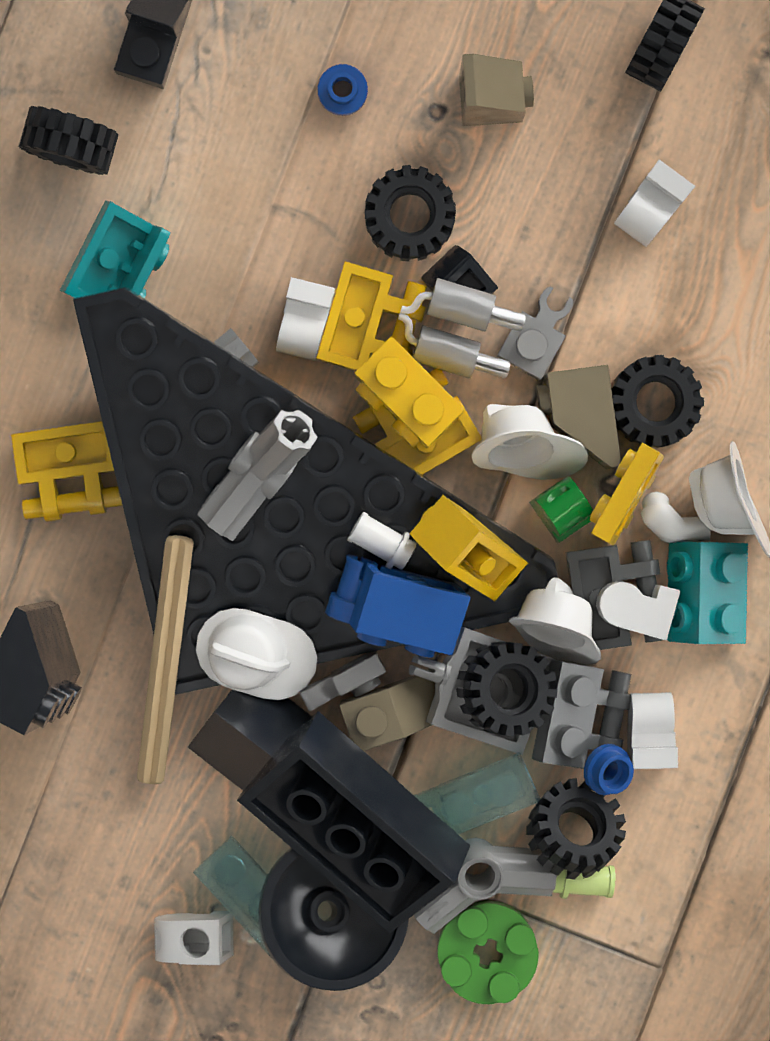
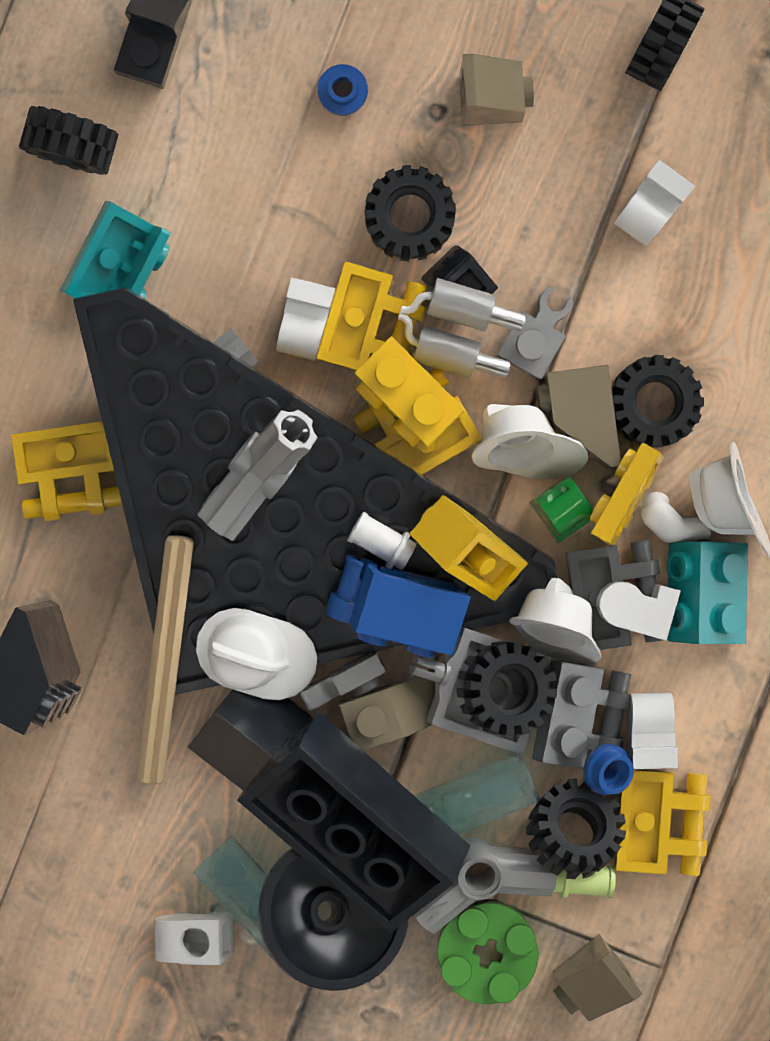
none -> dark tan slope [553,934,642,1021]
none -> yellow plate [614,769,711,876]

